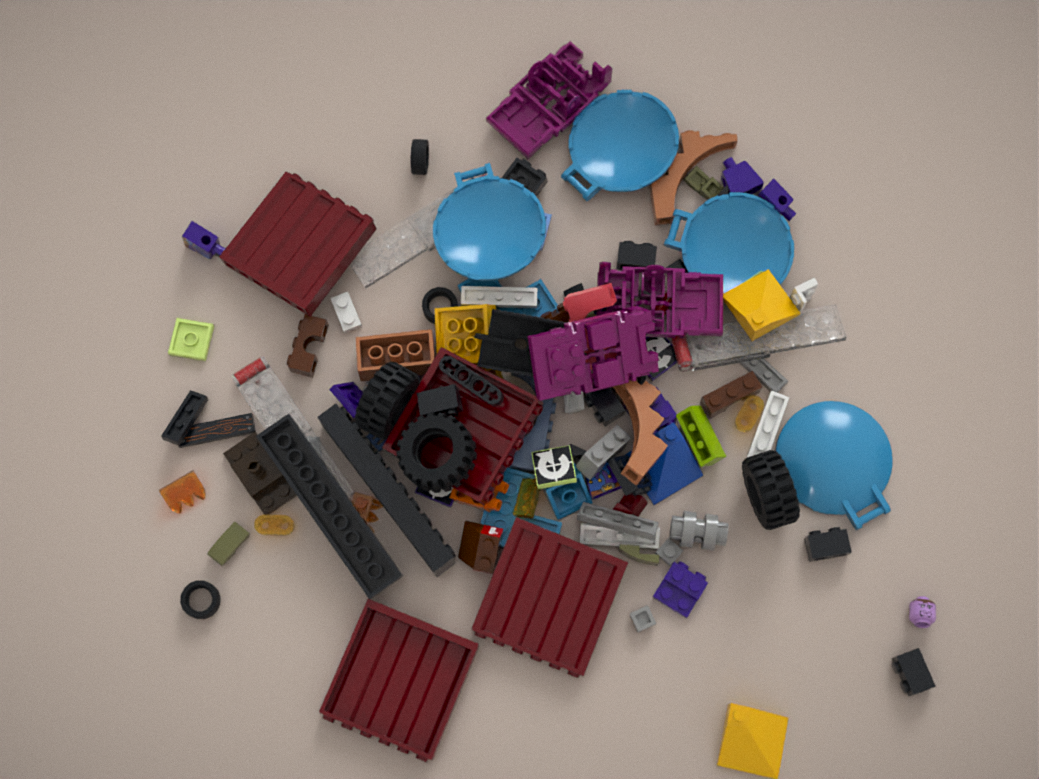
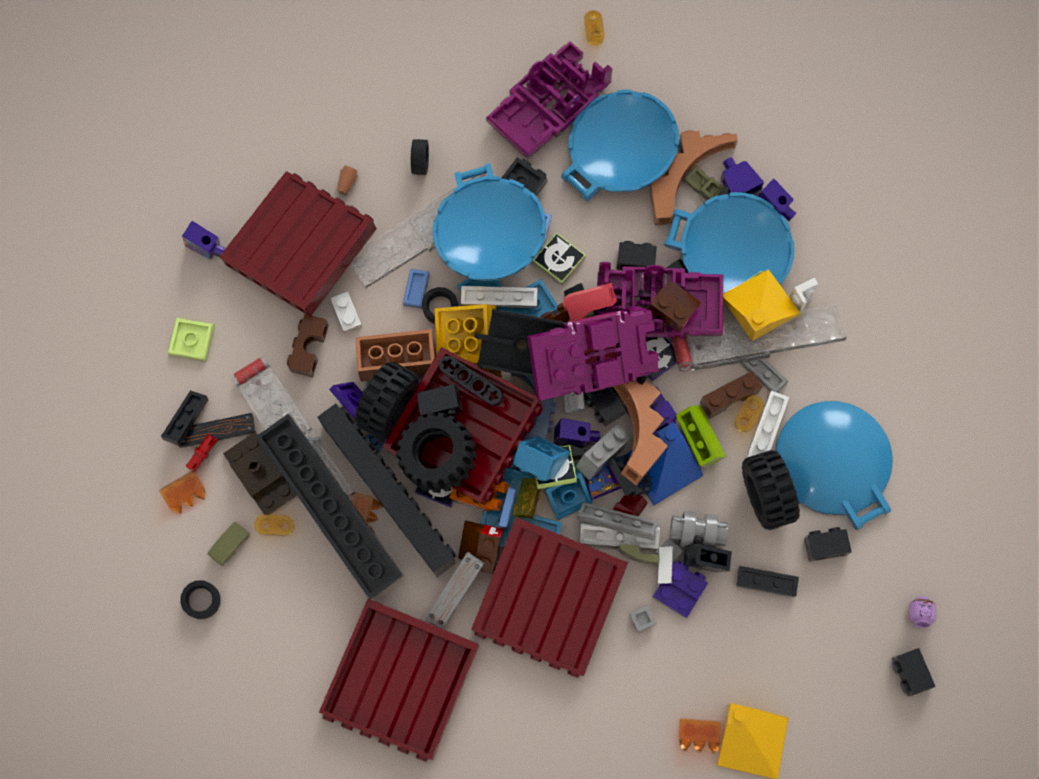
none -> red pin [186,434,218,472]
none -> nougat cone [337,166,358,195]
none -> medium blue tile [403,269,429,309]
none -> light grey tile [426,552,485,629]
none -> medium blue tile [499,488,516,531]
none -> dark azure slope [513,435,571,481]
none -> tile [533,233,585,284]
none -> dark purple torso [553,418,600,448]
none -> clear yellow plate [584,10,605,46]
none -> reddish brown slope [648,280,702,333]
none -> white sticker [658,546,673,584]
none -> clear orange plate [678,718,721,754]
none -> black brick [683,544,732,573]
none -> black plate [736,566,799,597]

